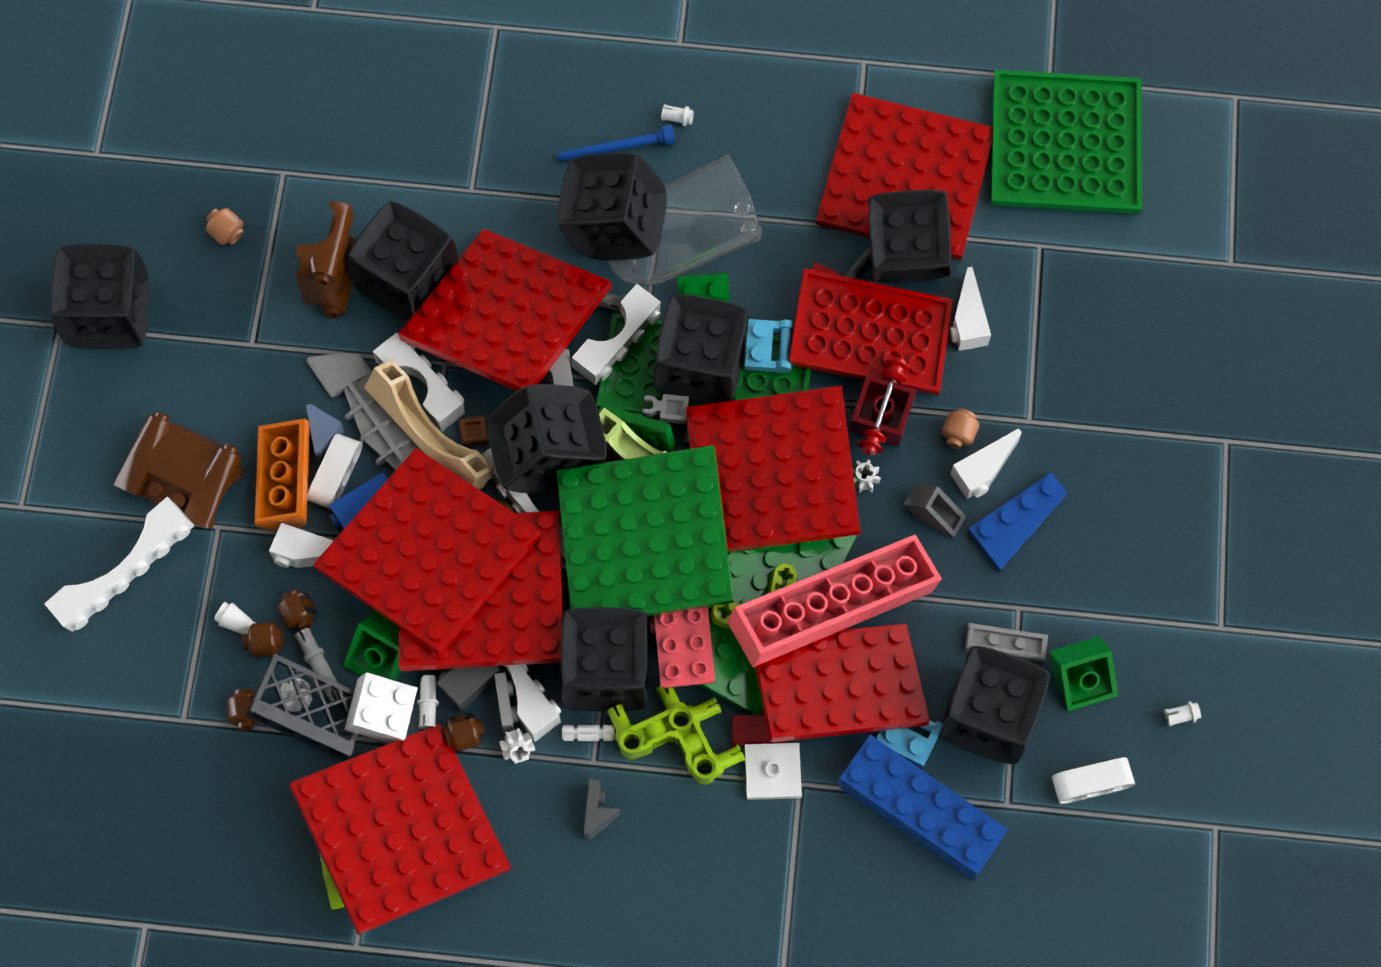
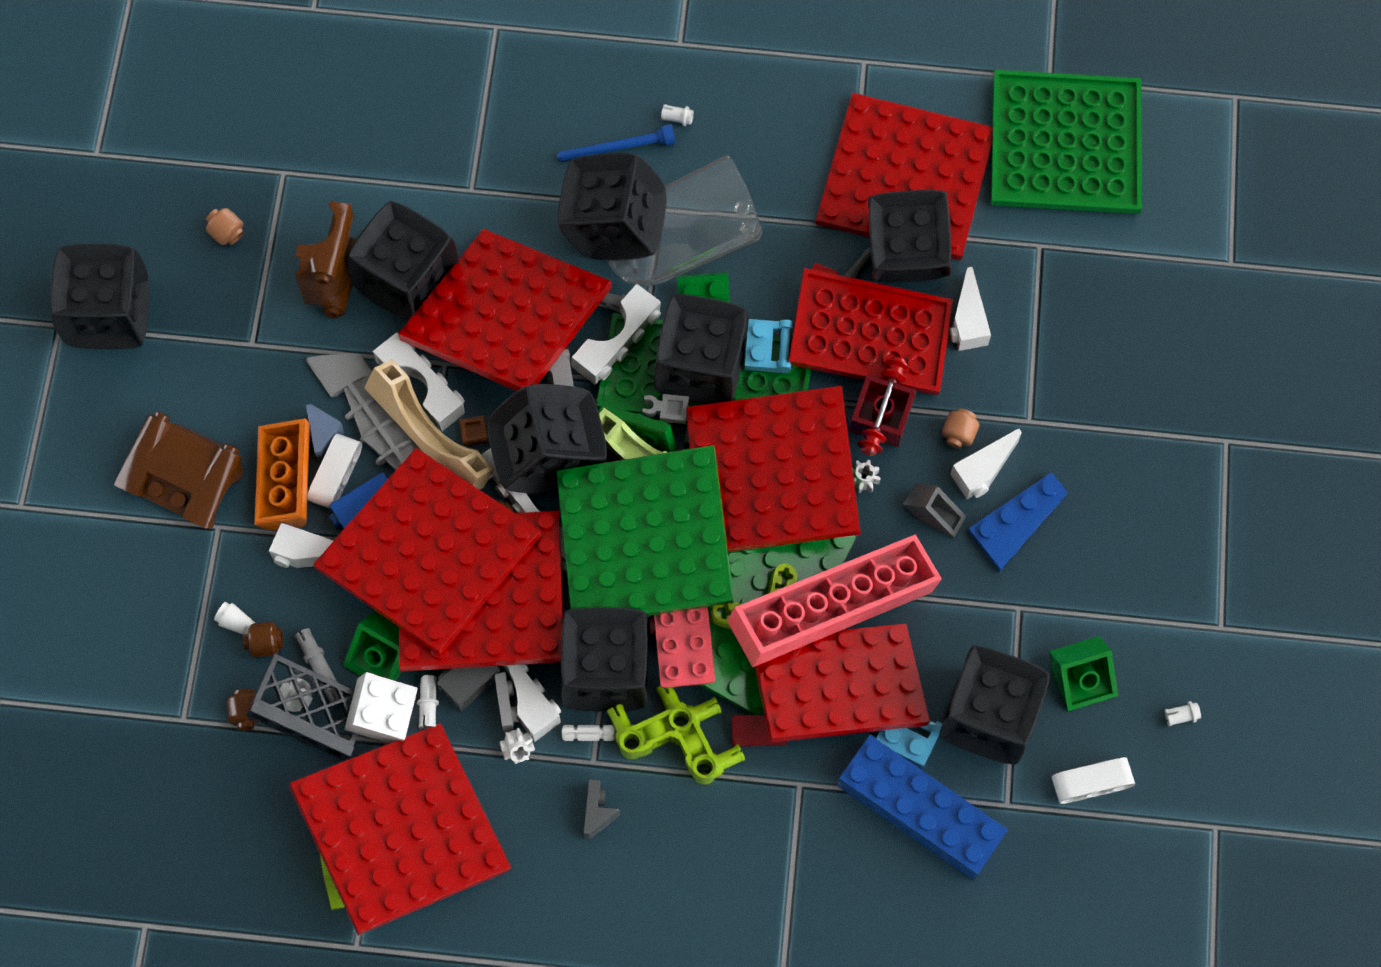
white arch [44,497,195,632] -> none
reddish brown head [278,590,317,631] -> none
reddish brown head [444,713,485,751] -> none
white plate [745,743,802,800] -> none
light grey tile [965,623,1048,663] -> none

